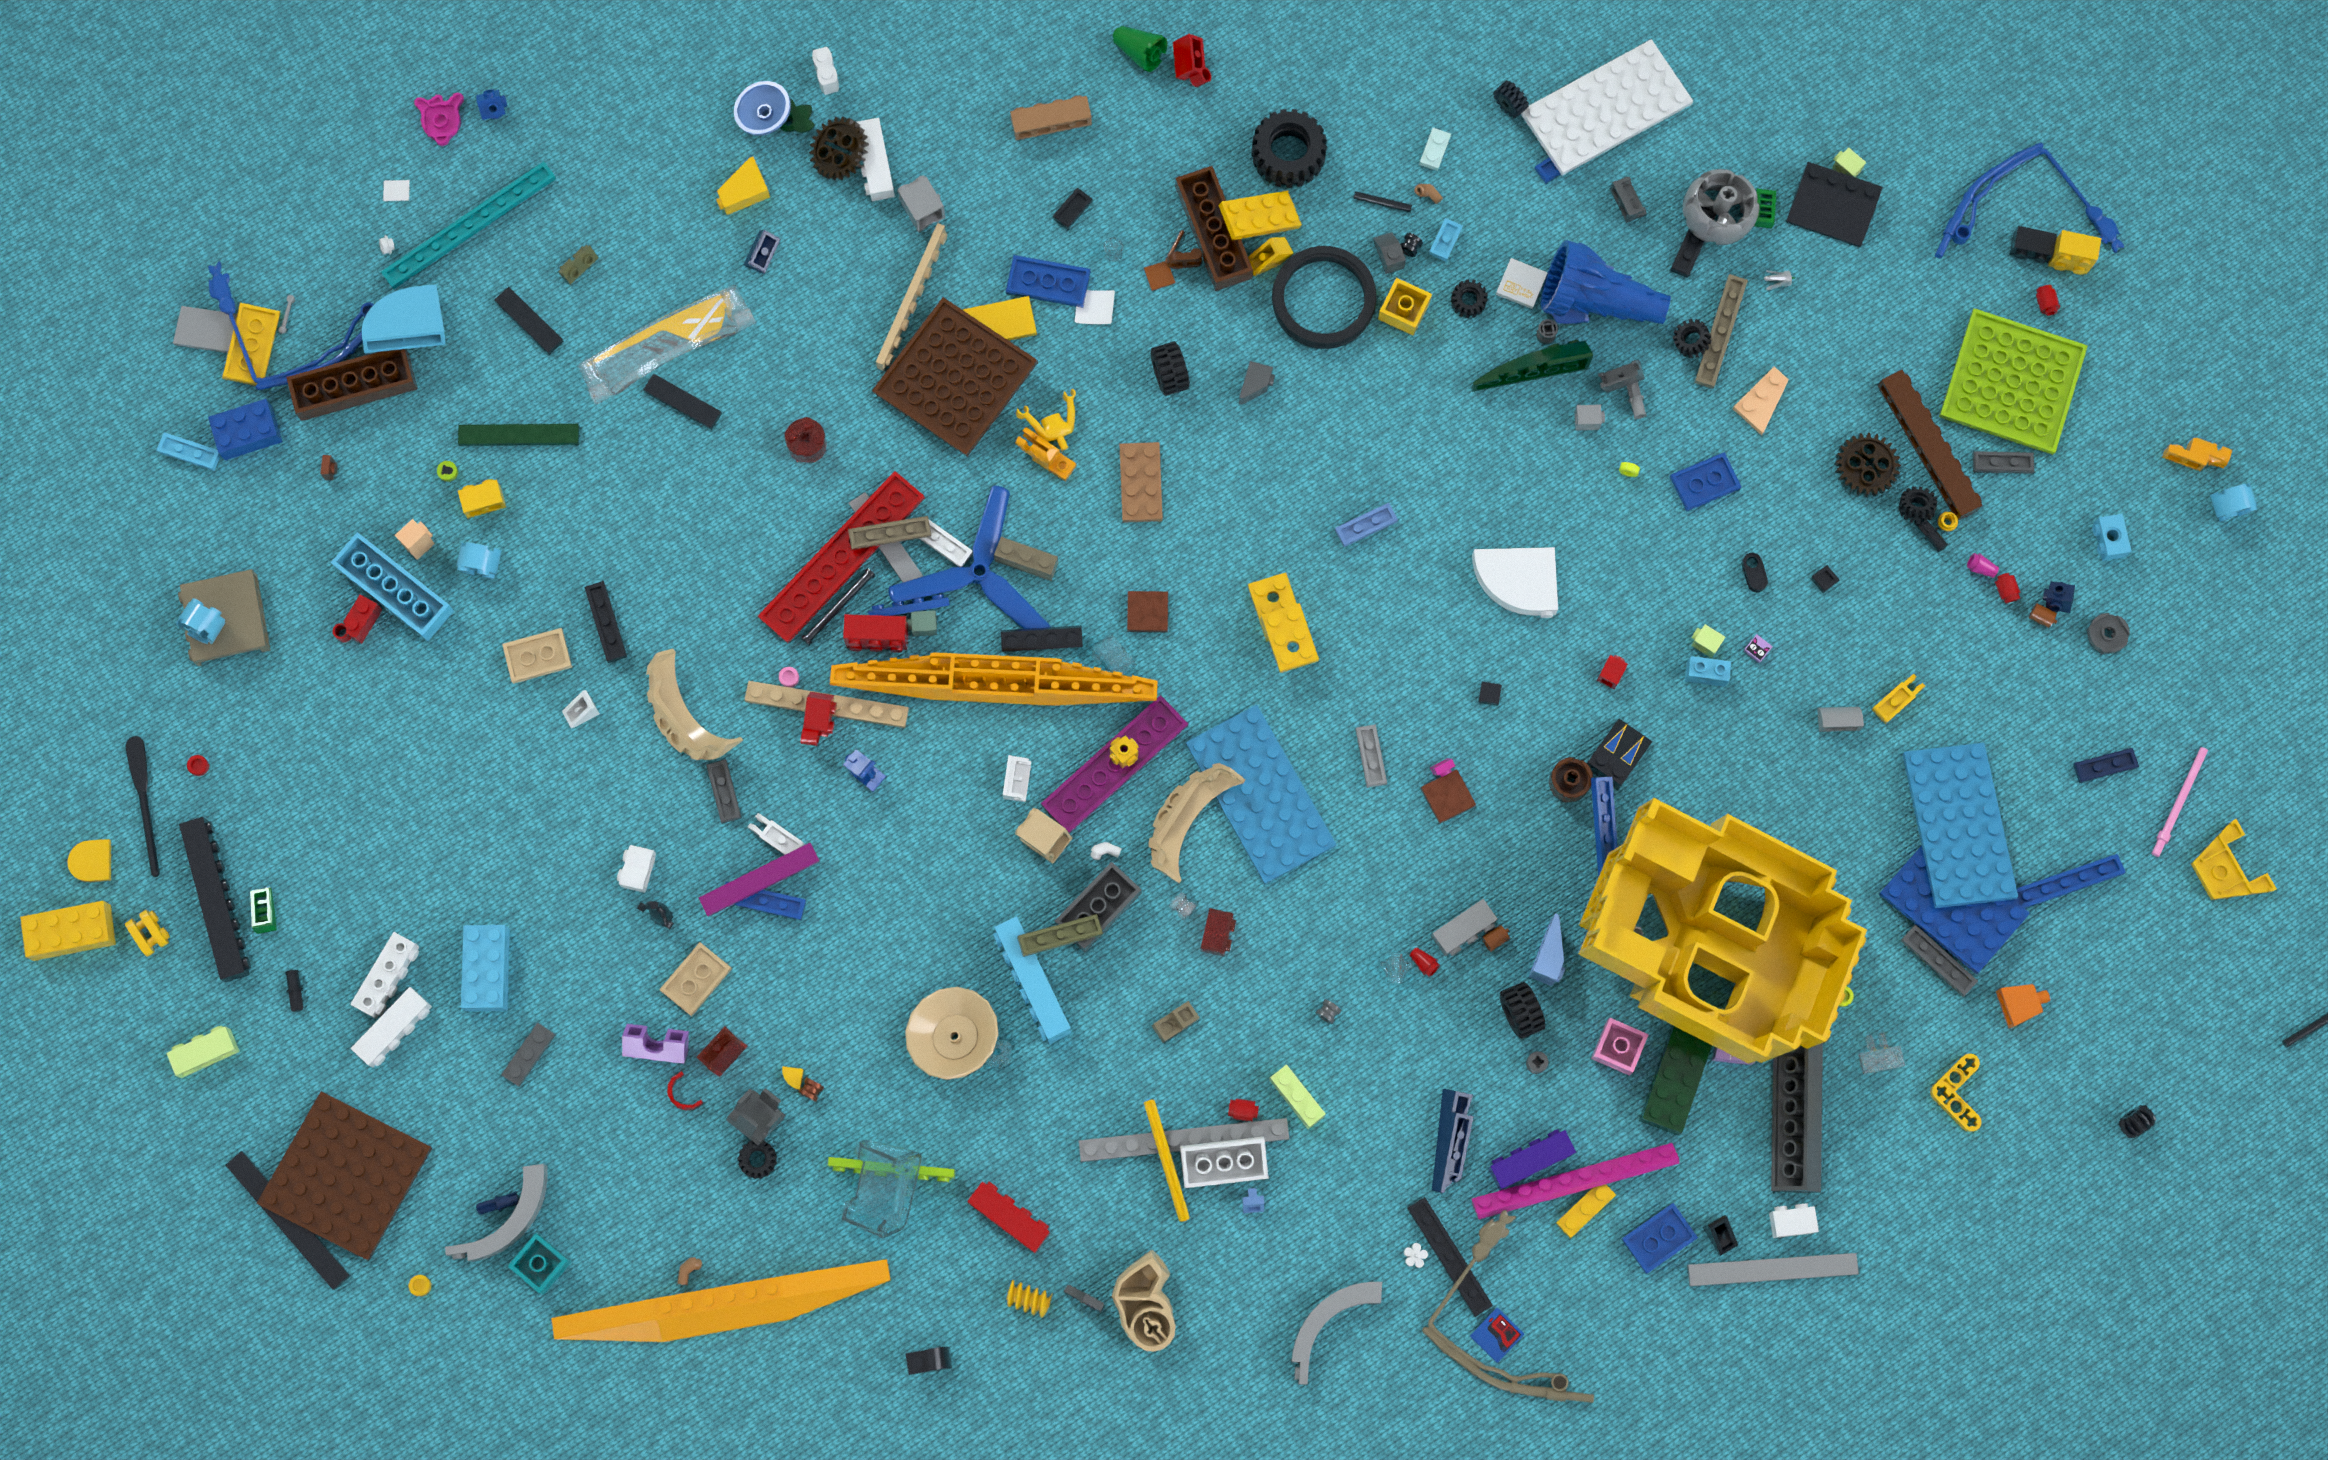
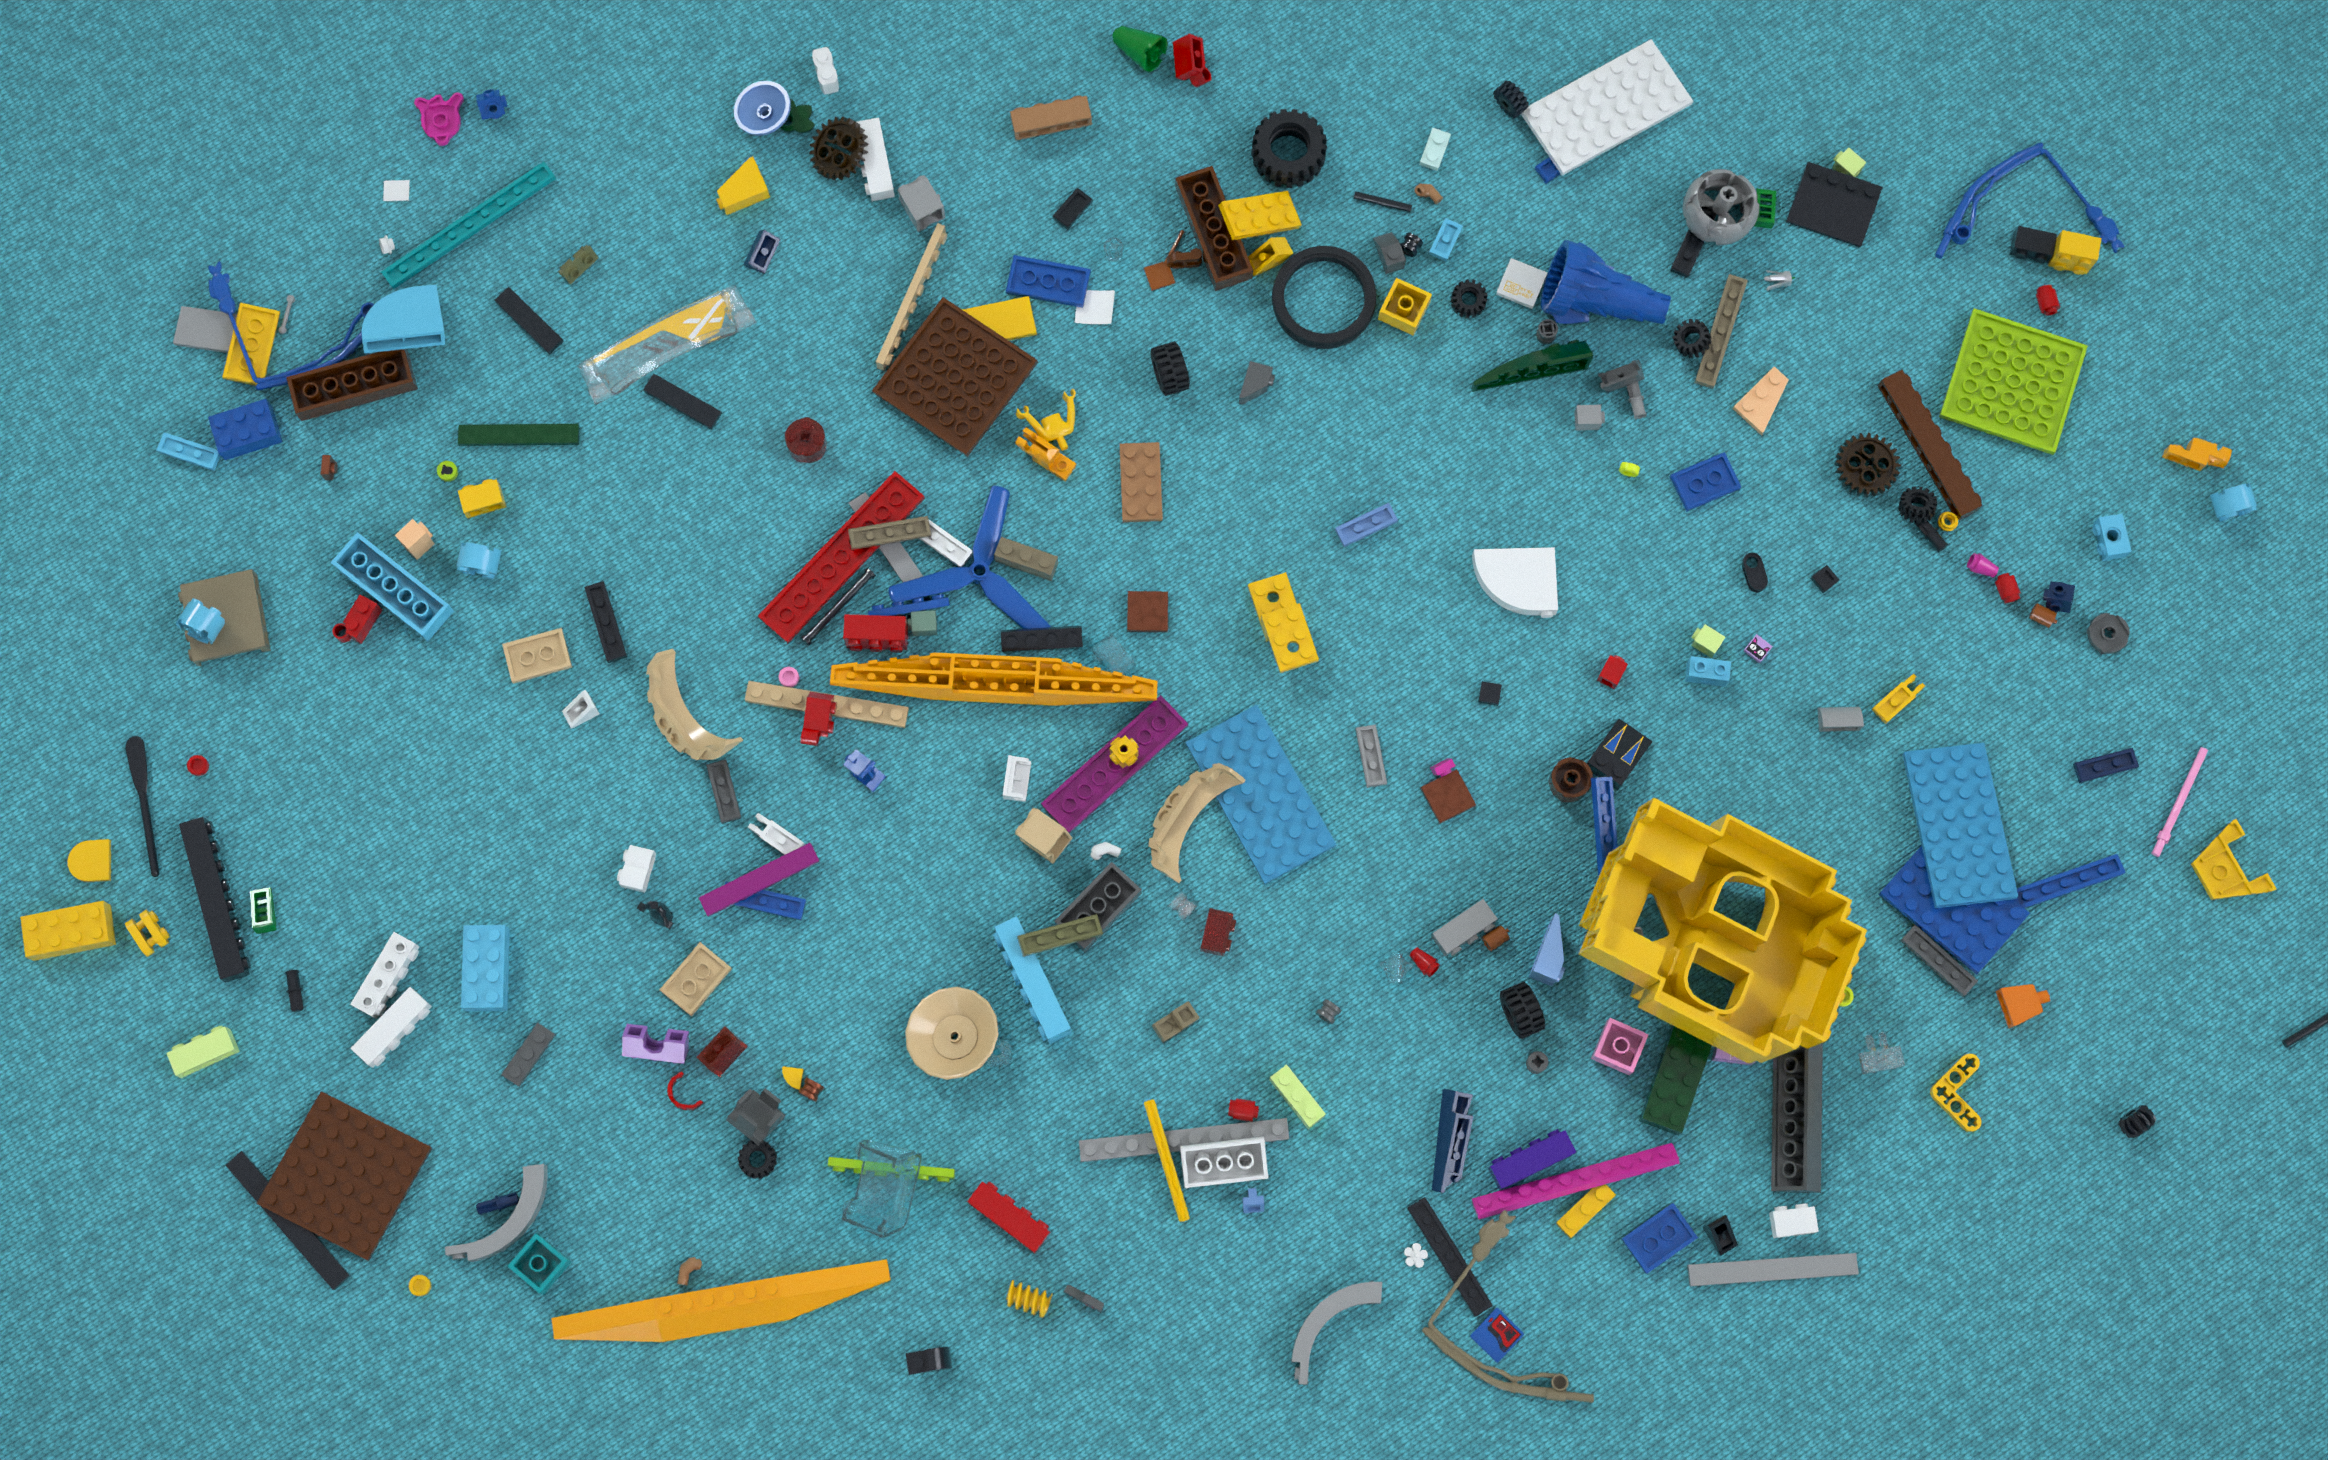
tan piece [1112,1250,1176,1352] -> none
dark grey hinge [1610,176,1647,223] -> none
dark grey tile [1972,451,2034,474] -> none

